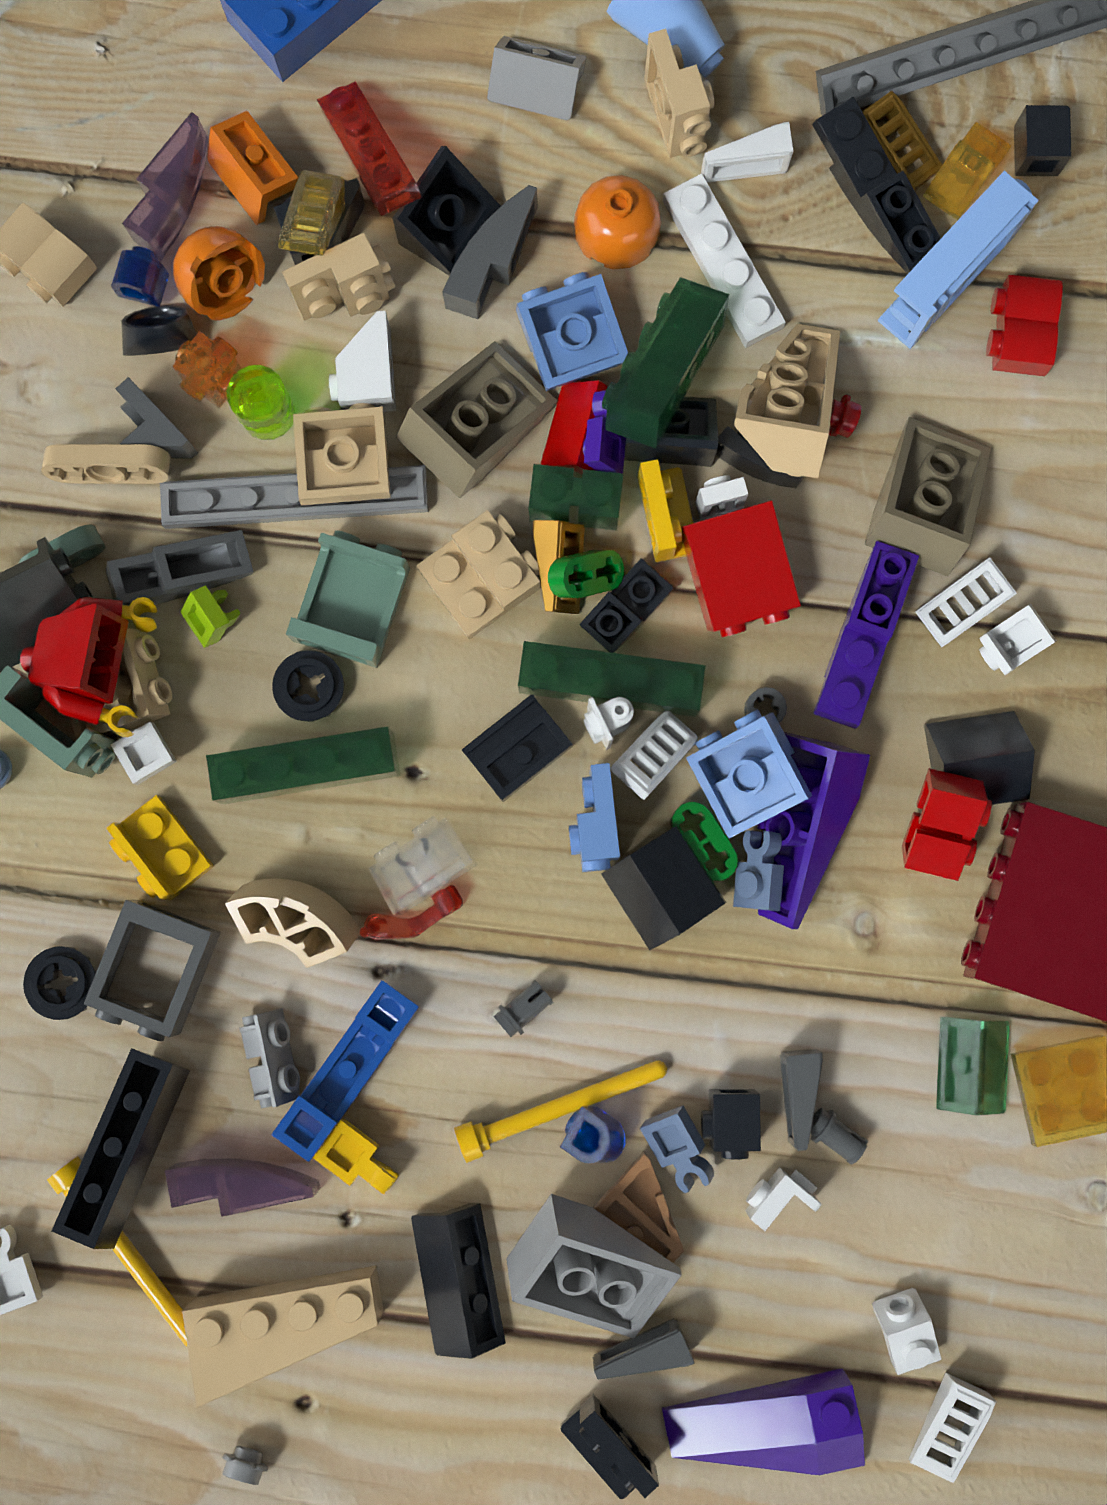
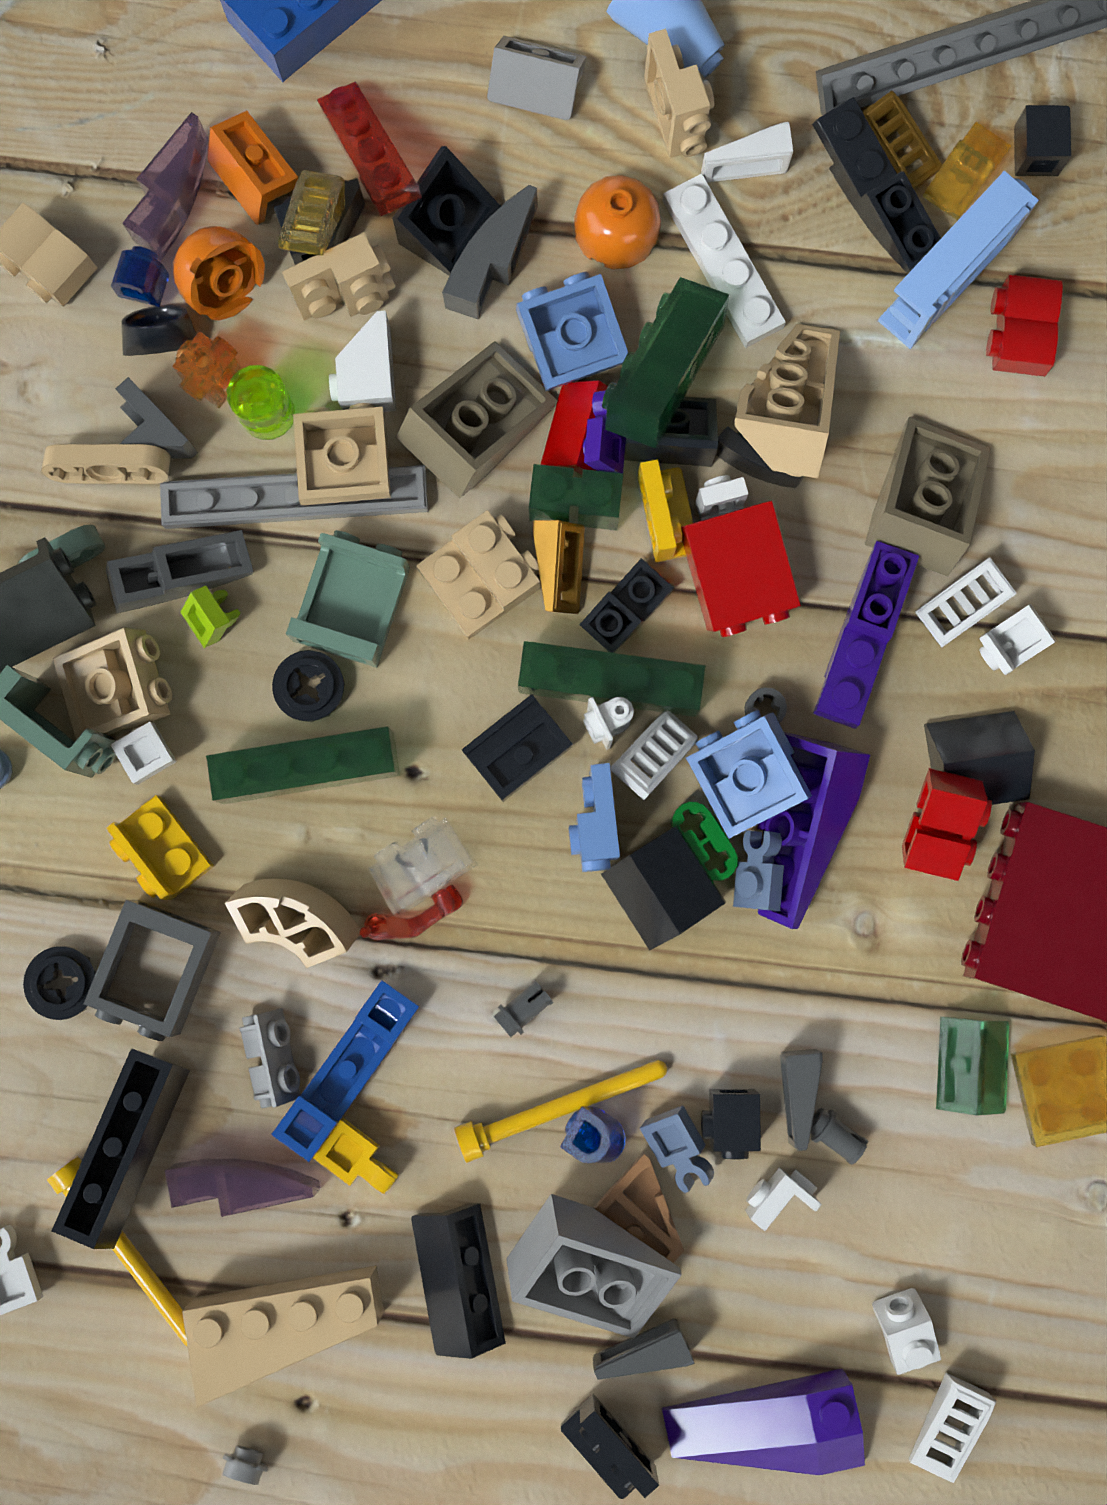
red torso [20,597,158,737] -> none
green beam [548,550,624,598] -> none
red plate [829,394,862,438] -> none

